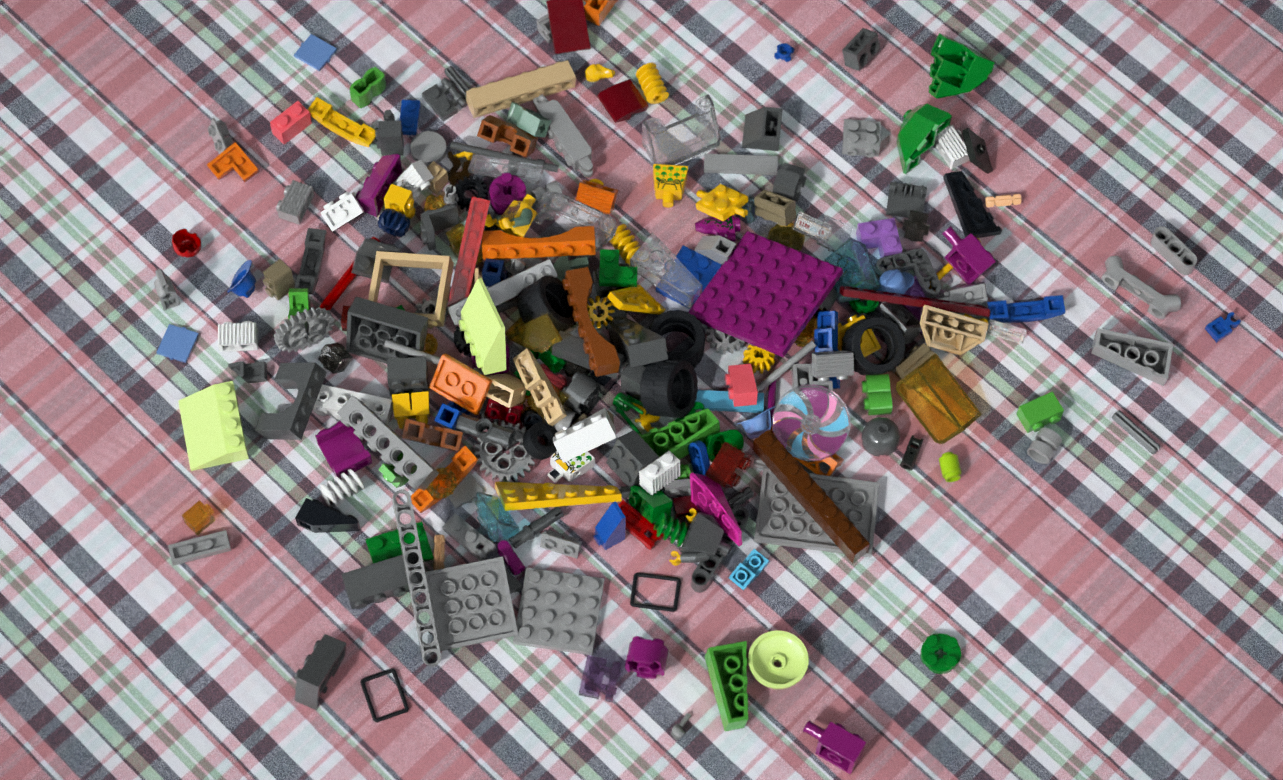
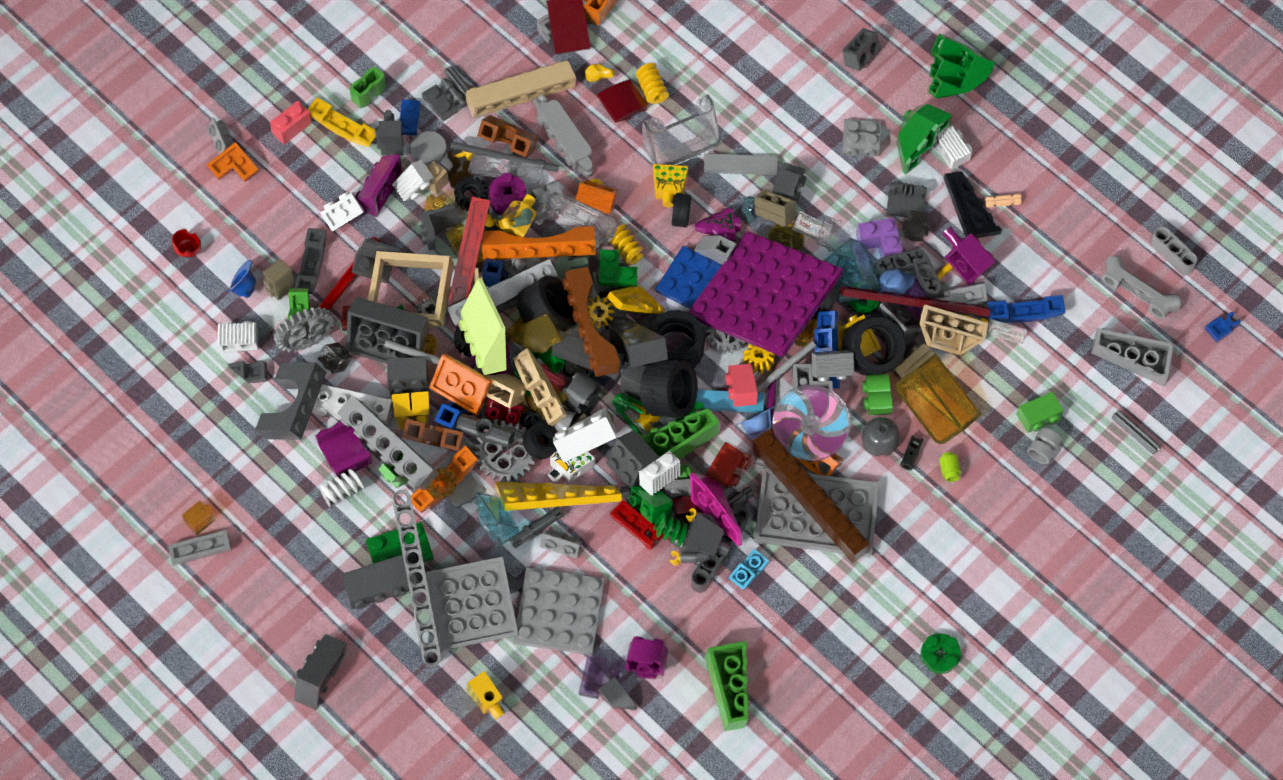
light grey piece [154,269,180,311] -> none
medium blue piece [156,324,199,363] -> none
yellowish green slope [178,381,249,471] -> none
light grey brick [276,180,314,225] -> none
medium blue piece [294,34,337,71] -> none
black slope [295,498,360,533] -> none
black piece [360,669,409,722] -> none
dark blue gear [377,209,410,237] -> none
yellow brick [384,184,416,219] -> none
light nougat axle [434,535,445,570] -> none
light grey plate [442,513,496,561] -> none
light grey pin [444,185,459,207] -> none
magenta bar [497,540,525,576] -> none
sand green piece [506,102,551,138] -> none
blue slope [594,501,626,550] -> none
clear wedge [630,232,703,308] -> none
black piece [630,573,681,612] -> none
light grey hand [671,713,691,740] -> none
blue plate [688,440,712,477] -> none
yellow plate [695,184,748,221] -> none
green piece [704,429,744,464] -> none
dark grey slope [742,107,783,151] -> none
yellowish green dish [748,630,809,689] -> none
blue plate [774,44,794,62] -> none
magenta brick [803,720,866,775] -> none
pearl dark grey plate [962,128,993,174] -> none
none -> yellow torso [466,671,506,720]
none -> dark grey slope [598,677,637,711]
none -> black tyre [672,193,691,228]

